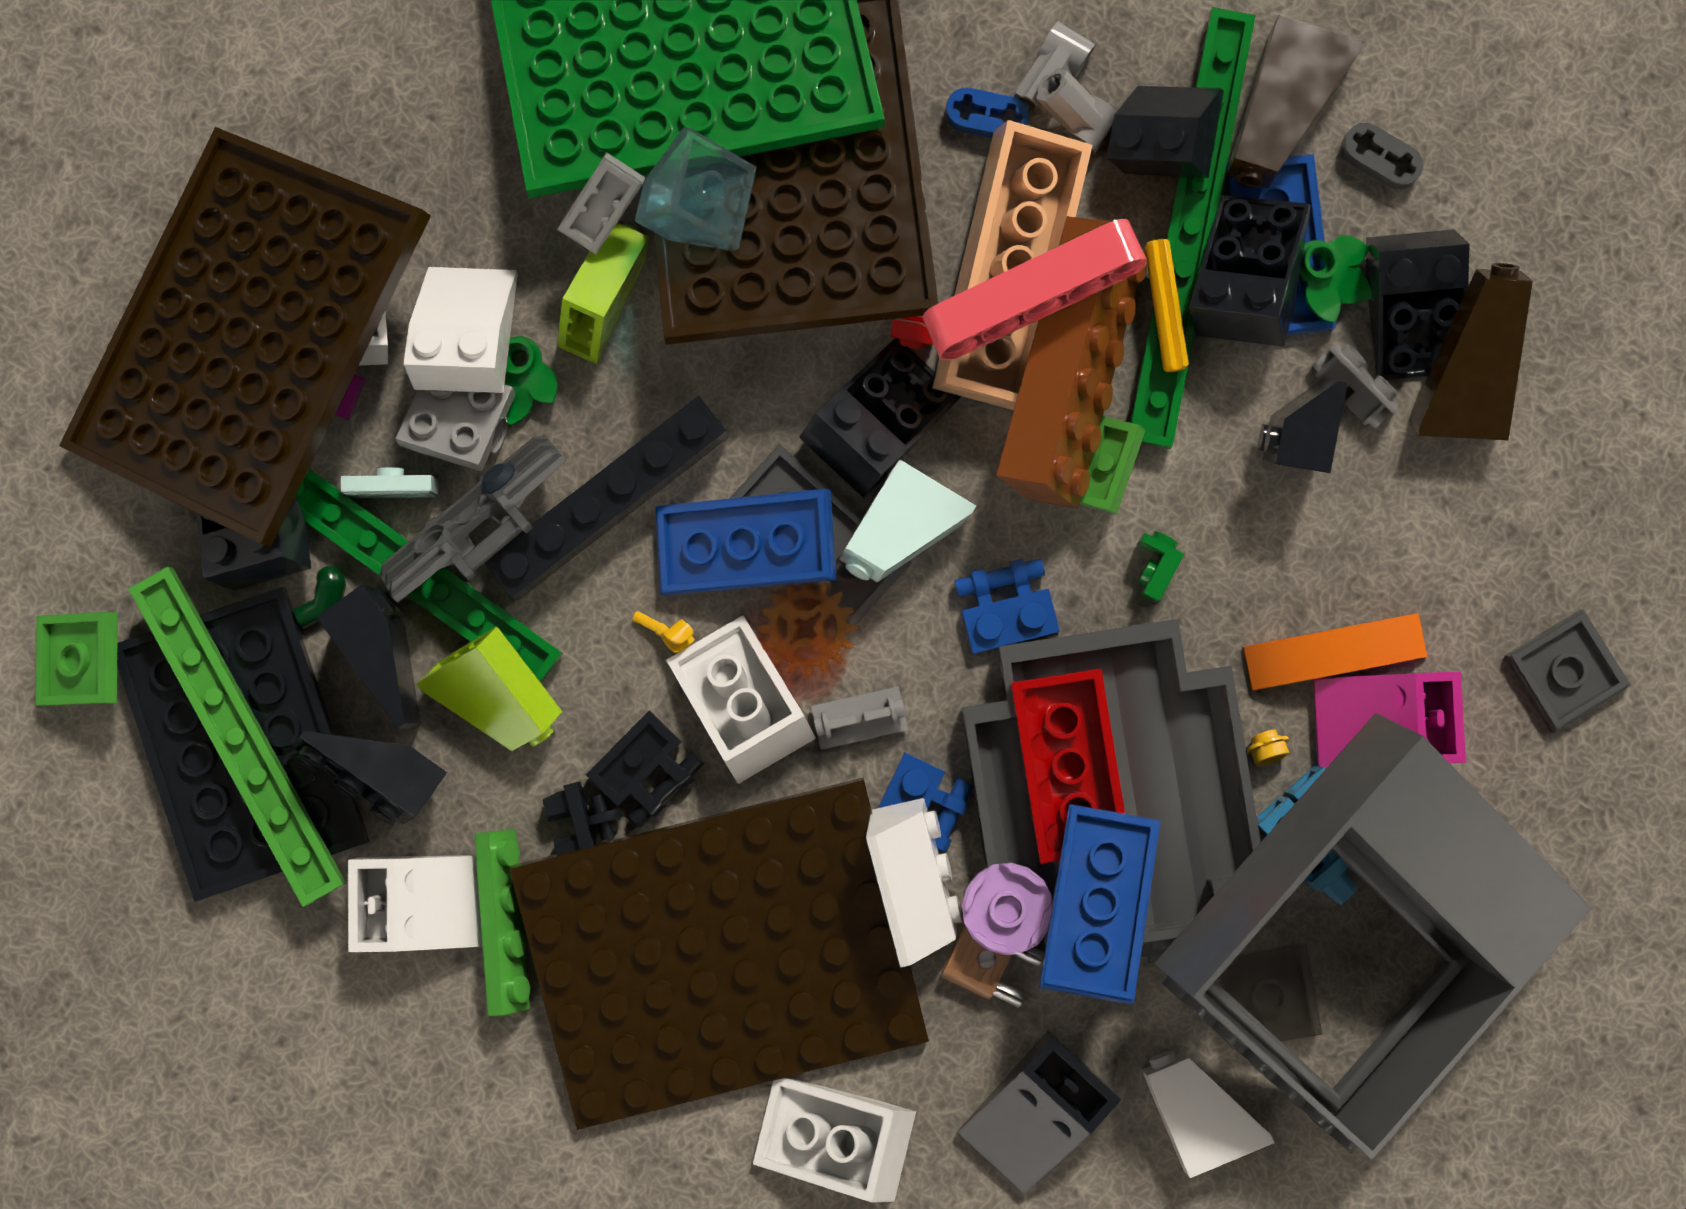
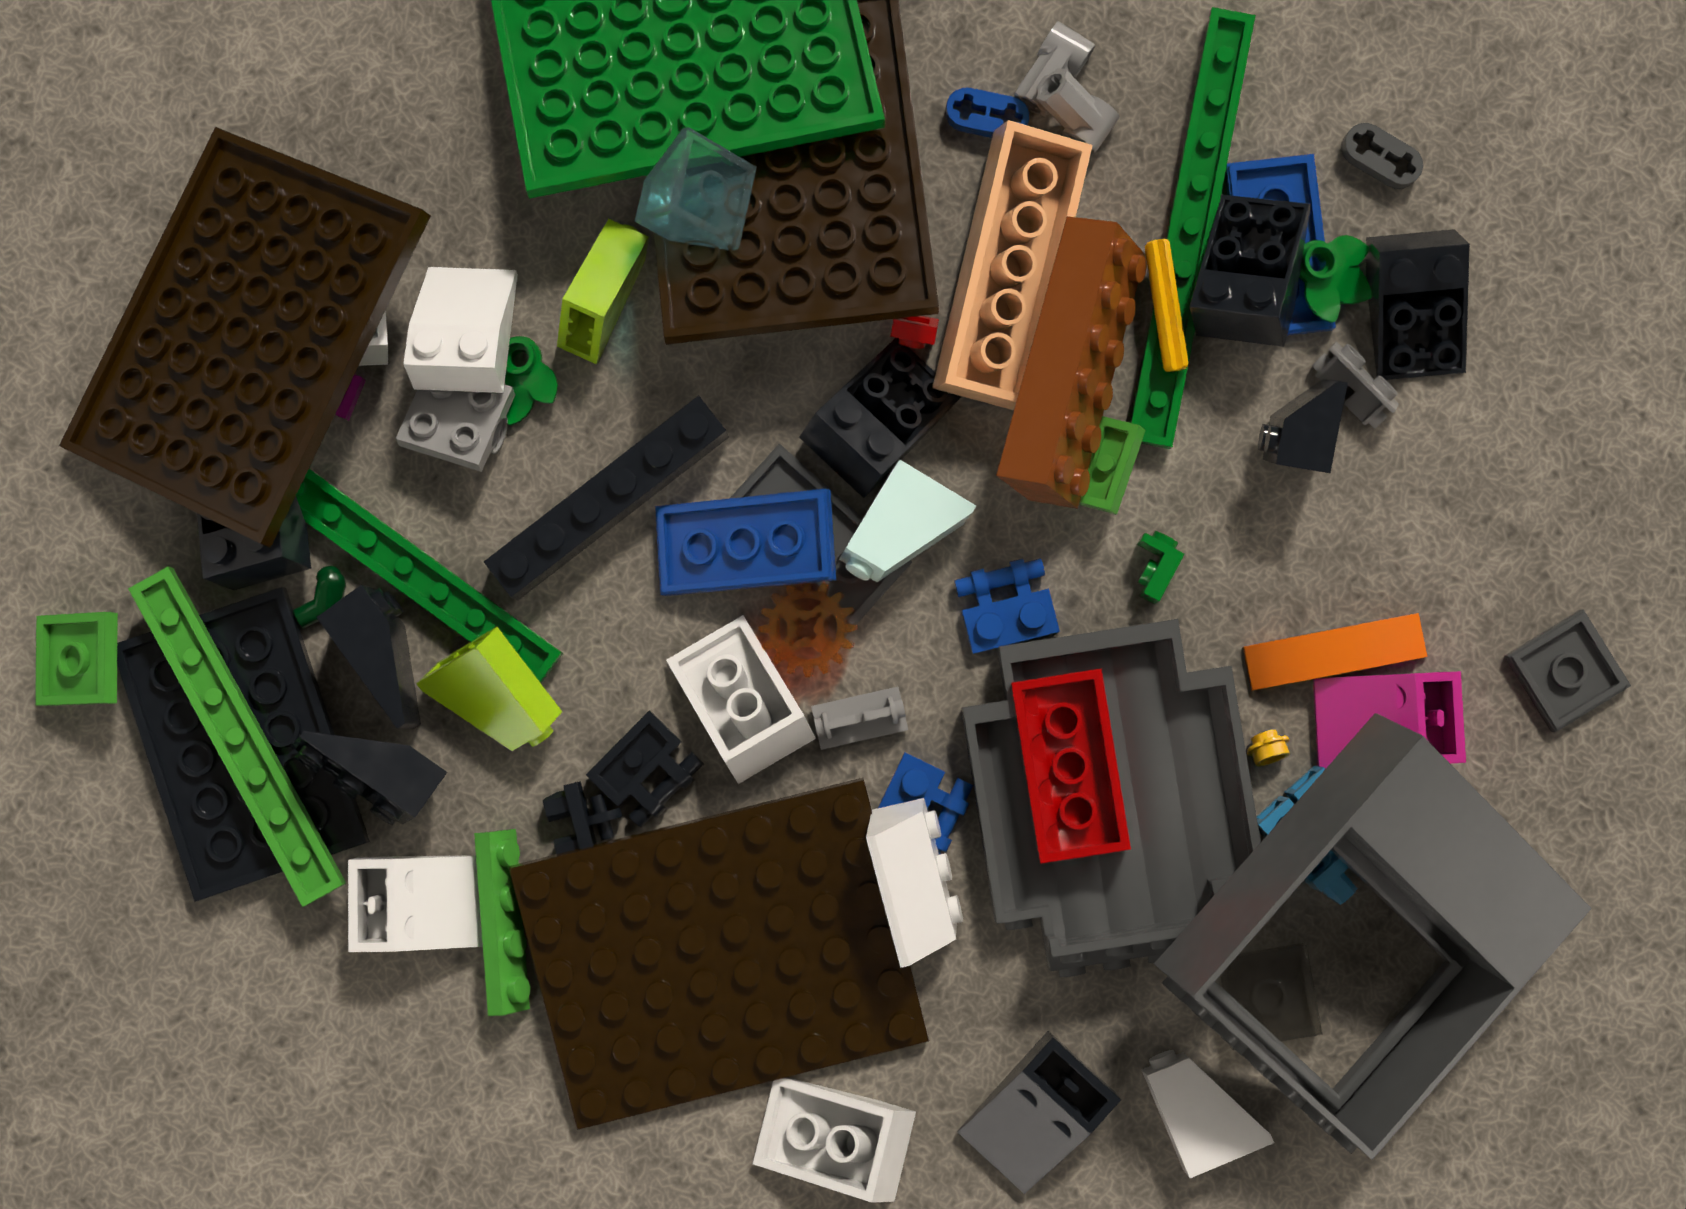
light aqua plate [341,468,439,499] -> none
dark grey piece [379,434,566,603] -> none
light grey plate [557,152,645,254] -> none
yellow hand [632,611,695,653] -> none
coral beam [923,219,1148,360] -> none
medium nougat piece [940,923,1044,1008] -> none
lavender tile [962,862,1053,955] -> none
blue tile [1039,804,1161,1005] -> none
black slope [1107,86,1224,178] -> none
dark brown slope [1226,15,1364,188] -> none
dark brown slope [1410,263,1533,441] -> none

